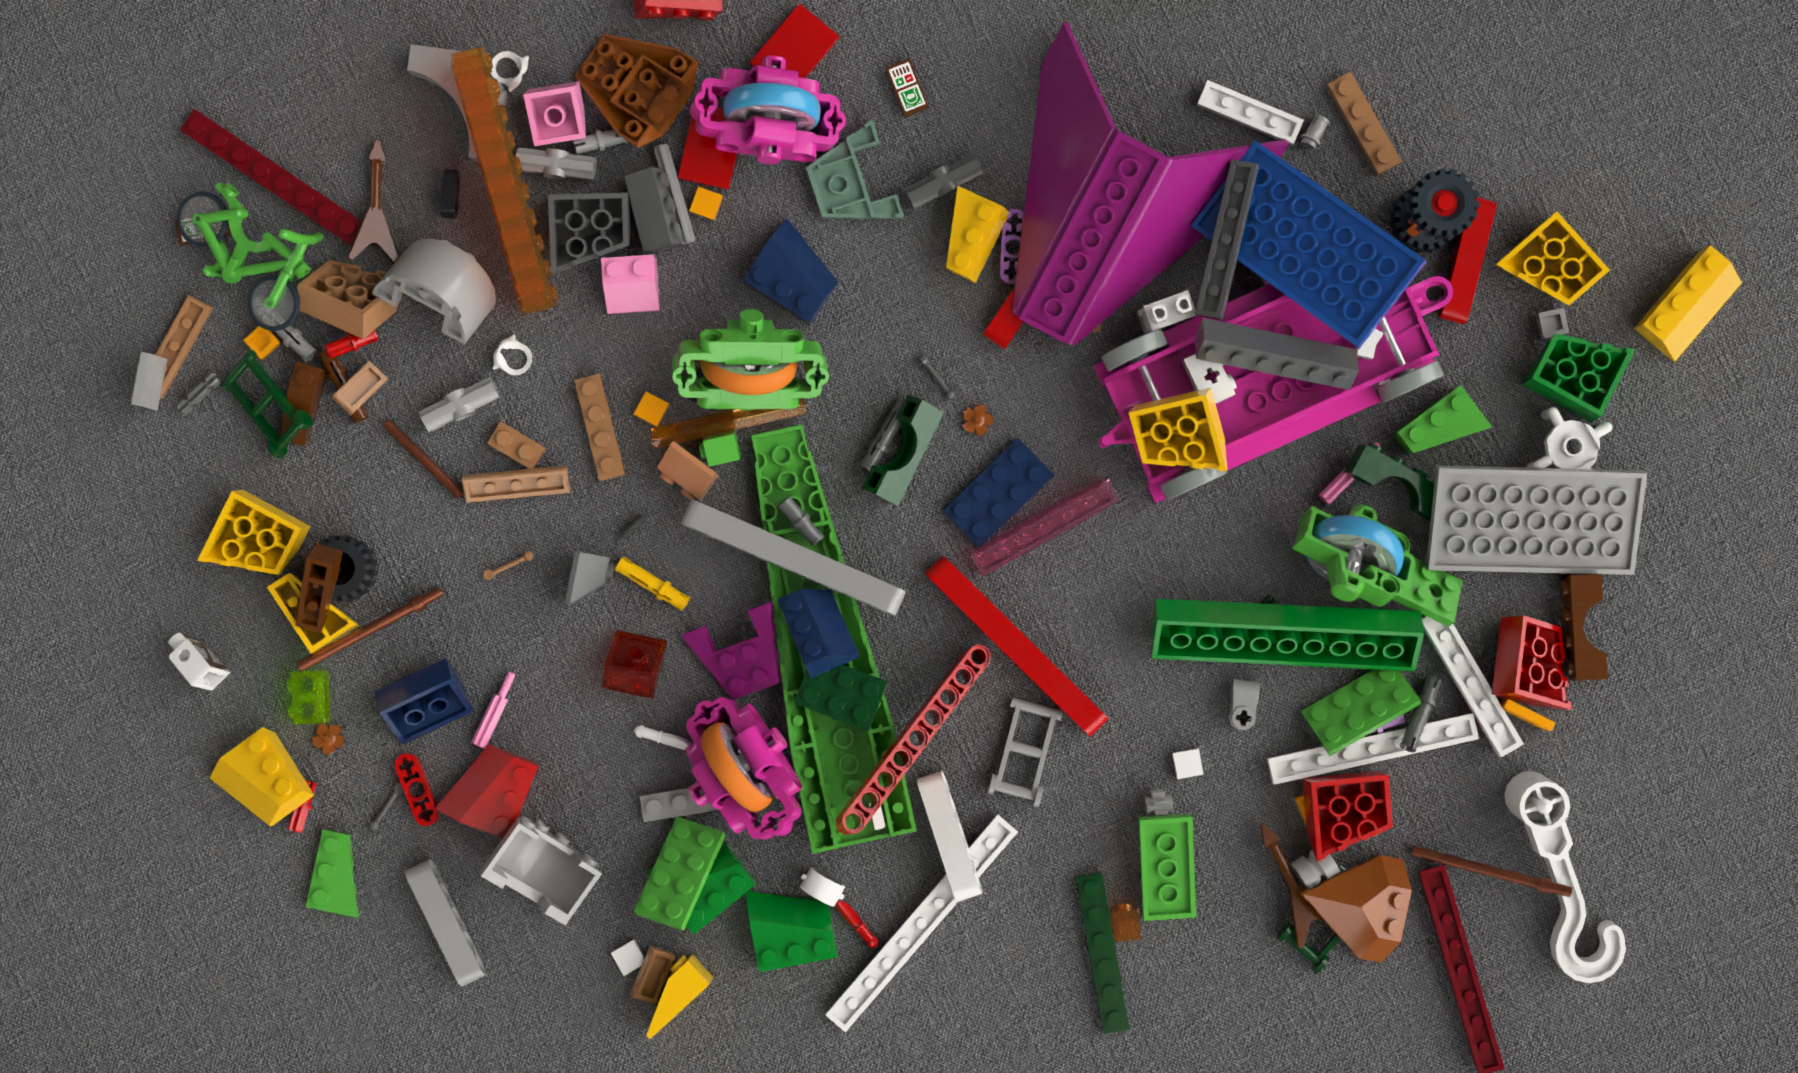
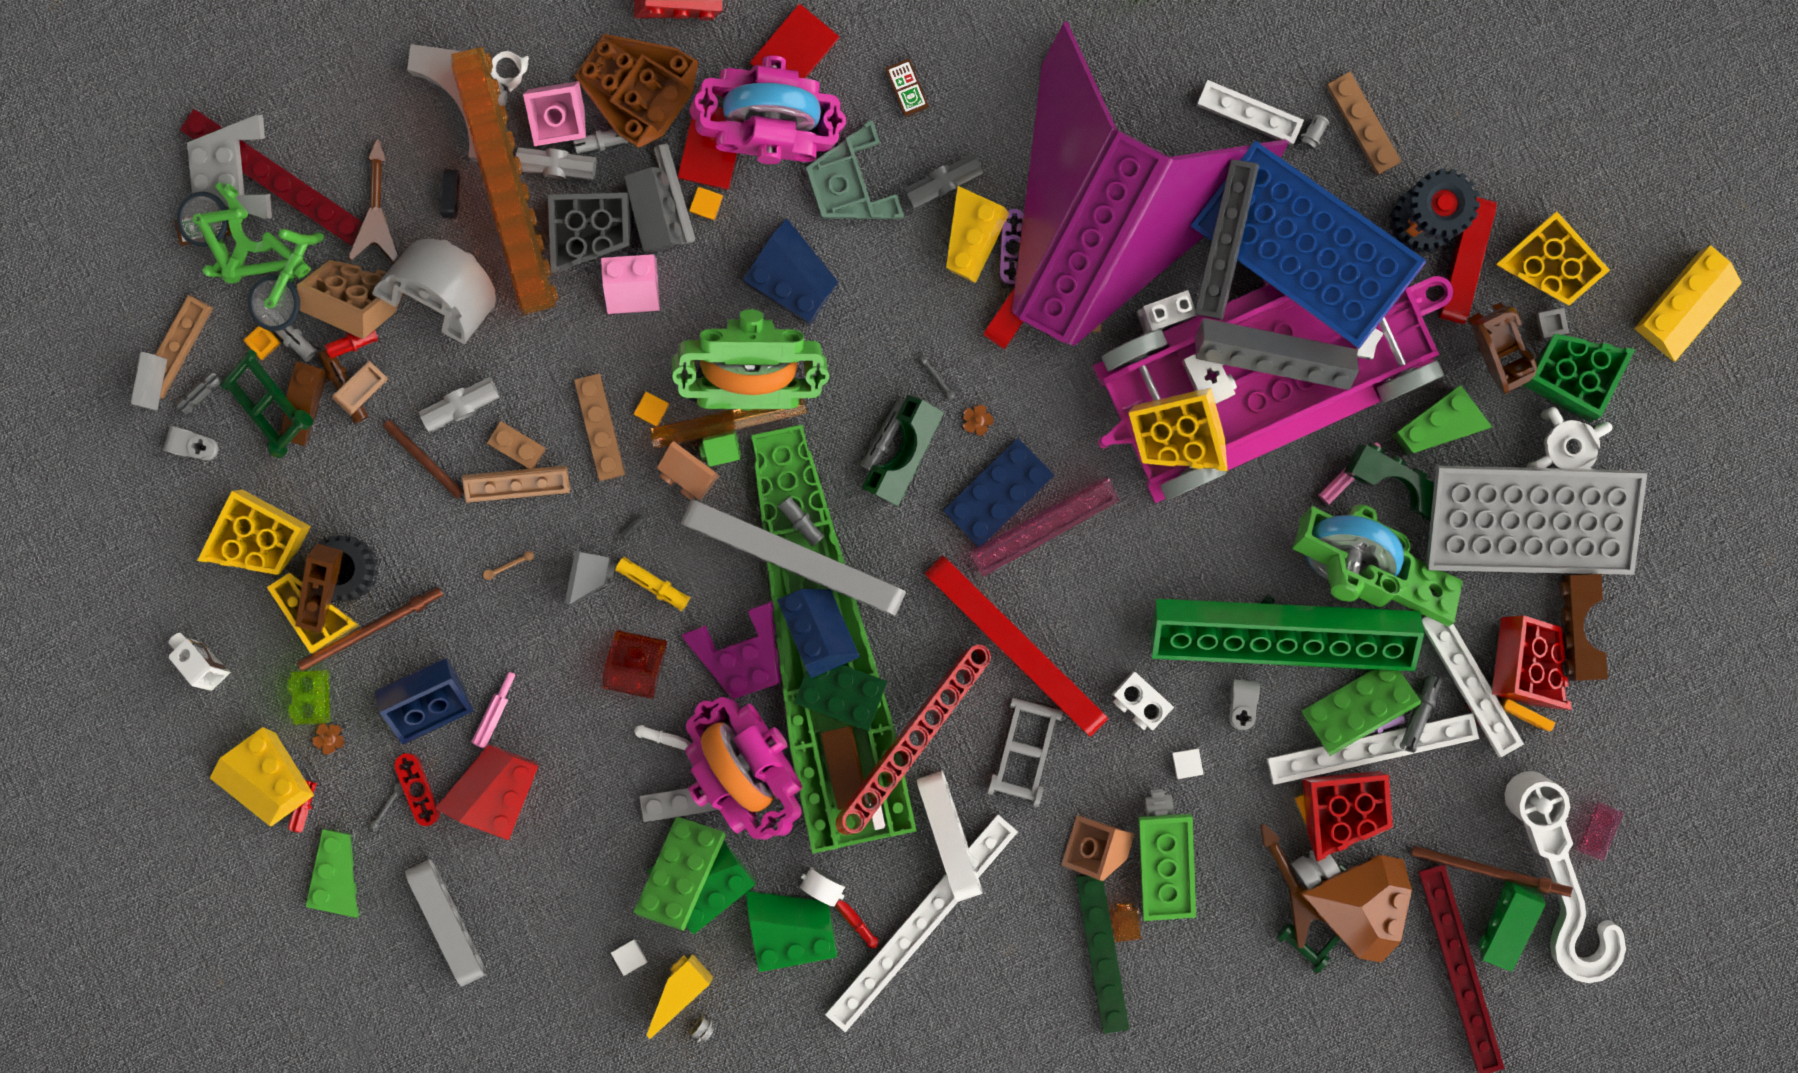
light grey cylinder [479,816,602,925] -> none
white piece [492,334,532,376] -> none
medium nougat tile [630,946,676,1004] -> none
none -> light grey piece [163,426,219,461]
none -> light grey wing [187,115,272,219]
none -> light grey plate [690,1017,714,1042]
none -> reddish brown slope [821,726,869,810]
none -> nougat slope [1061,815,1135,881]
none -> white brick [1112,671,1174,731]
none -> reddish brown piece [1467,302,1537,395]
none -> green wedge [1478,881,1546,972]
none -> clear pink plate [1576,802,1624,861]

